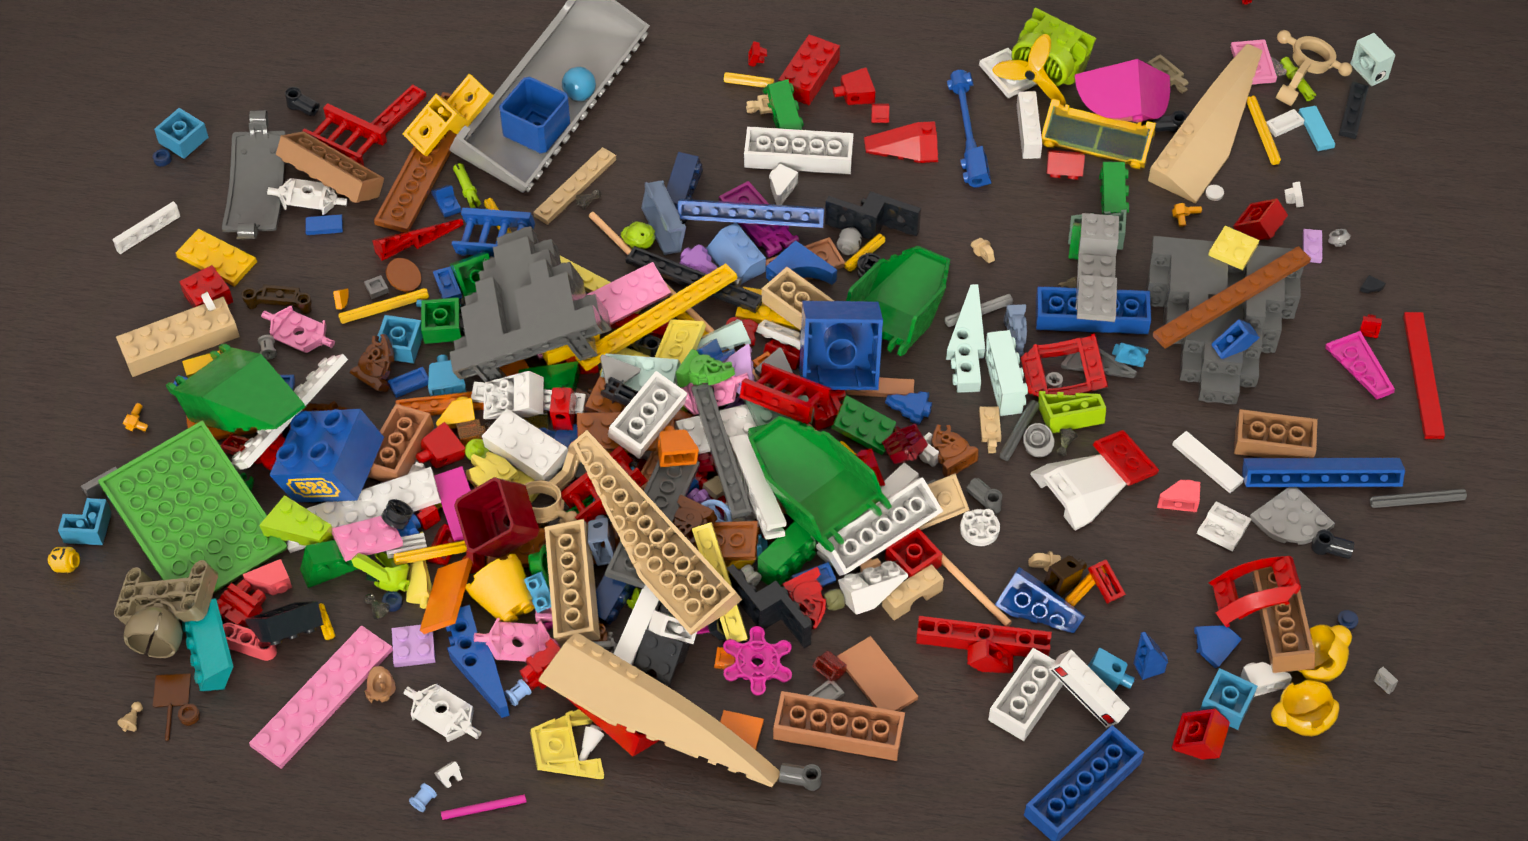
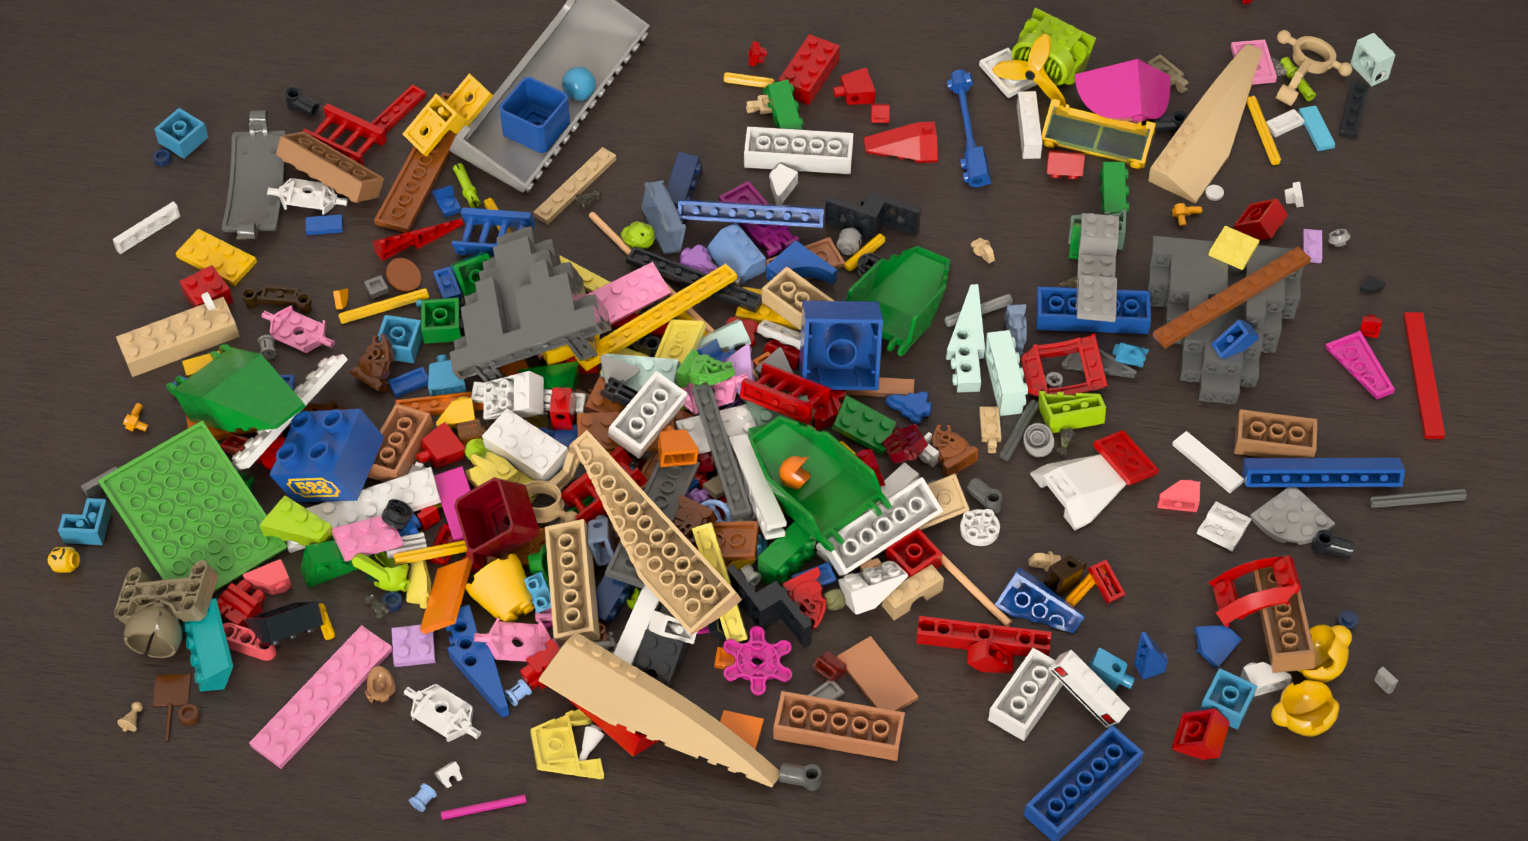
none -> orange helmet [779,456,811,491]

